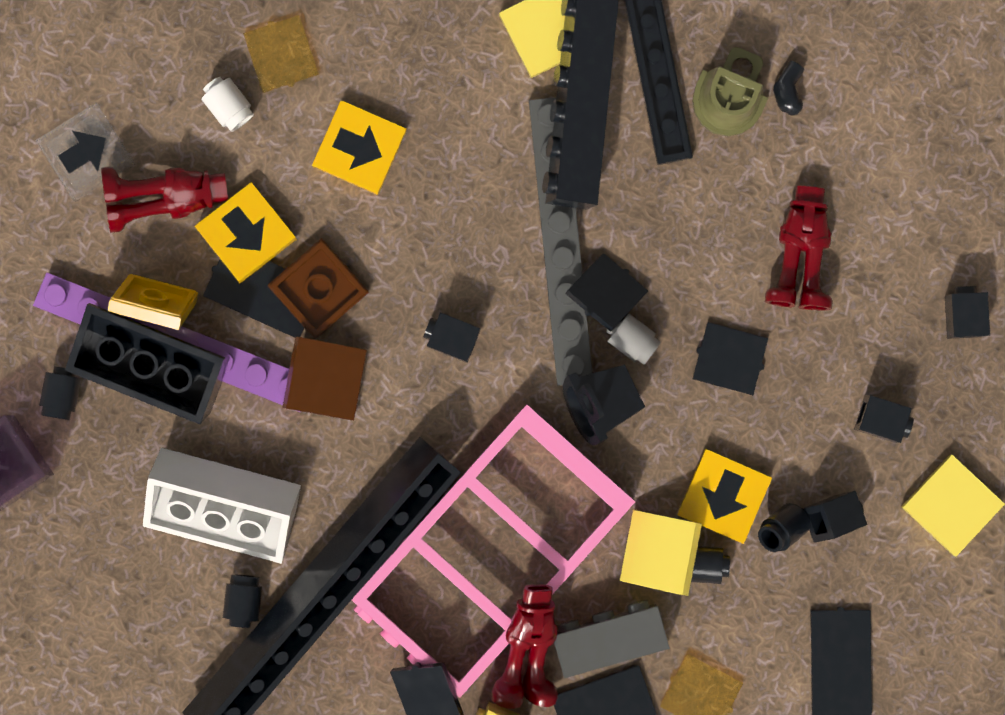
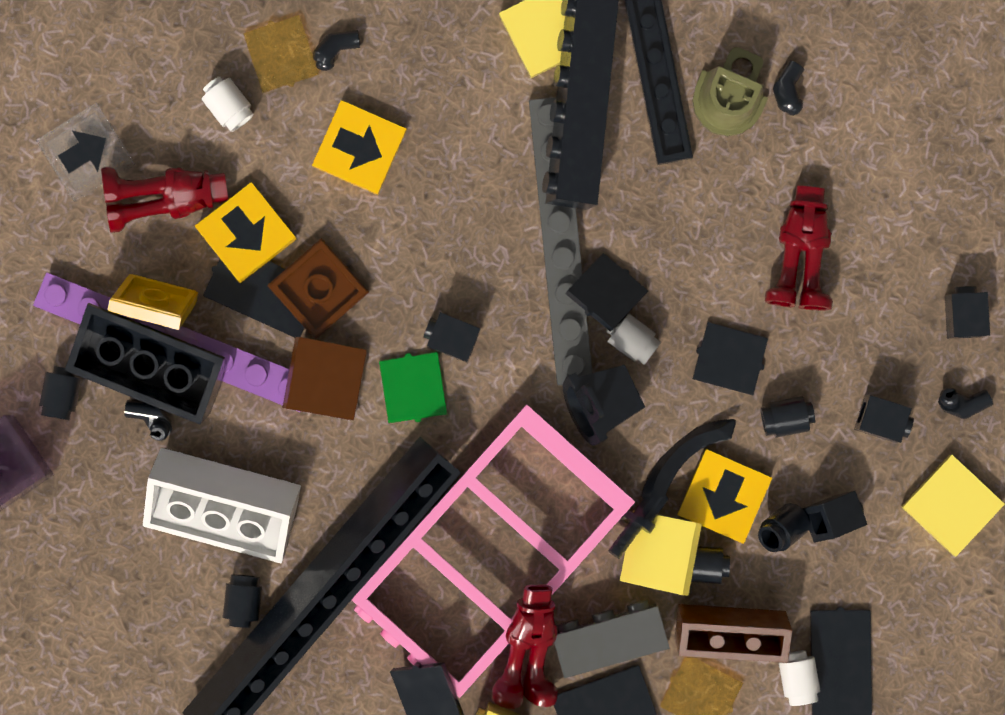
none -> black arm [124,400,172,441]
none -> black arm [313,30,360,71]
none -> green piece [379,352,447,423]
none -> black sword [608,419,736,559]
none -> reddish brown brick [674,604,792,663]
none -> black brick [760,396,816,438]
none -> white brick [779,650,820,706]
none -> black arm [938,388,993,419]

